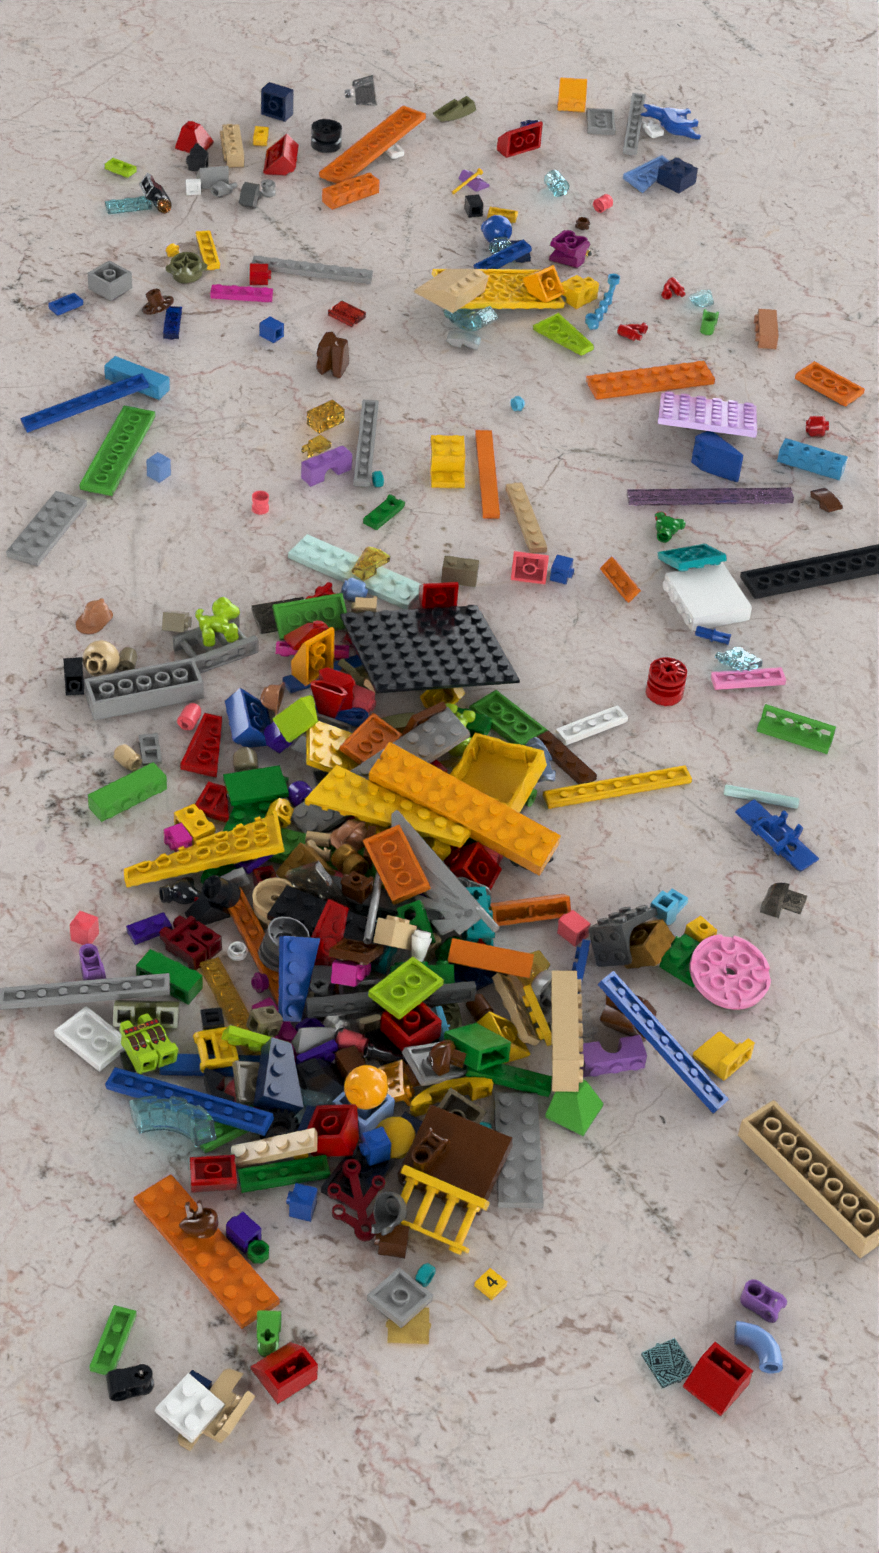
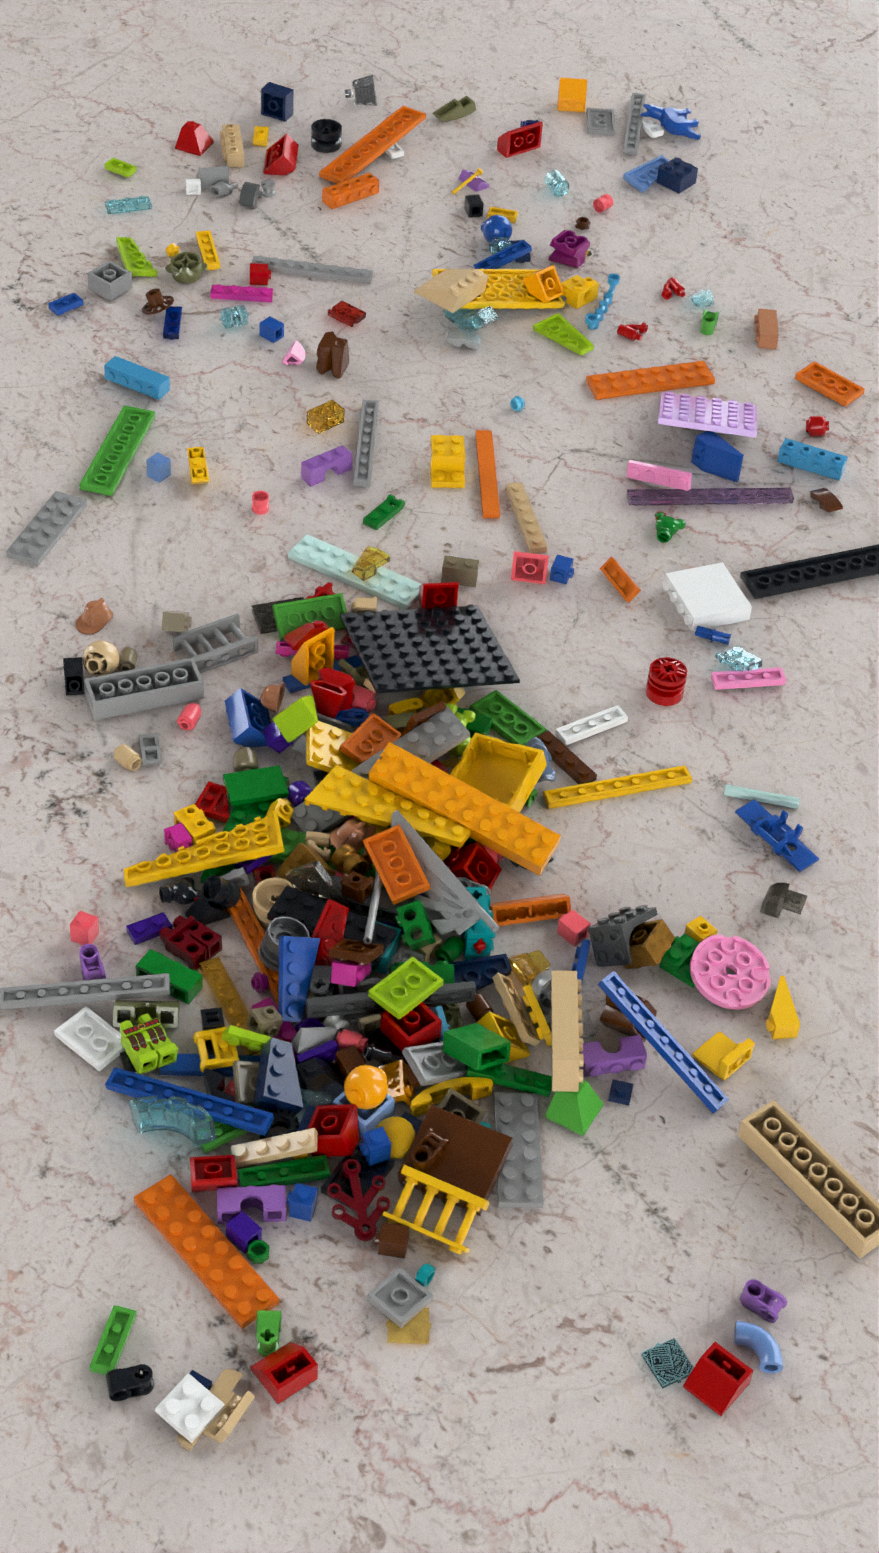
blue tile [20,373,149,433] -> none
bright green brick [88,762,167,822] -> none
black plate [139,172,172,213] -> none
reddish brown piece [179,1200,219,1238] -> none
red wing [180,713,222,778] -> none
black slope [186,143,209,172] -> none
lime animal [195,597,240,647] -> none
white plate [227,941,248,961] -> none
clear yellow plate [301,435,331,457] -> none
medium blue head [341,577,368,602] -> none
dark grey piece [371,1191,407,1236] -> none
teal tile [372,471,384,488] -> none
tan brick [373,915,417,951] -> none
white cone [411,930,432,962] -> none
reddish brown piece [429,1040,466,1076] -> none
orange brick [448,938,534,979] -> none
yellow tile [474,1268,507,1301] -> none
medium azure brick [650,888,689,925] -> none
teal plate [658,543,727,571] -> none
bright green fence [757,704,836,754] -> none
none -> lime wing [116,237,158,277]
none -> yellow slope [187,447,209,485]
none -> medium lavender arch [217,1185,286,1224]
none -> clear light blue wheel [219,305,249,329]
none -> bright pink brick [282,340,306,365]
none -> yellow leg [388,697,423,716]
none -> dark blue plate [608,1079,633,1106]
none -> bright pink plate [627,460,692,491]
none -> yellow slope [766,976,801,1040]

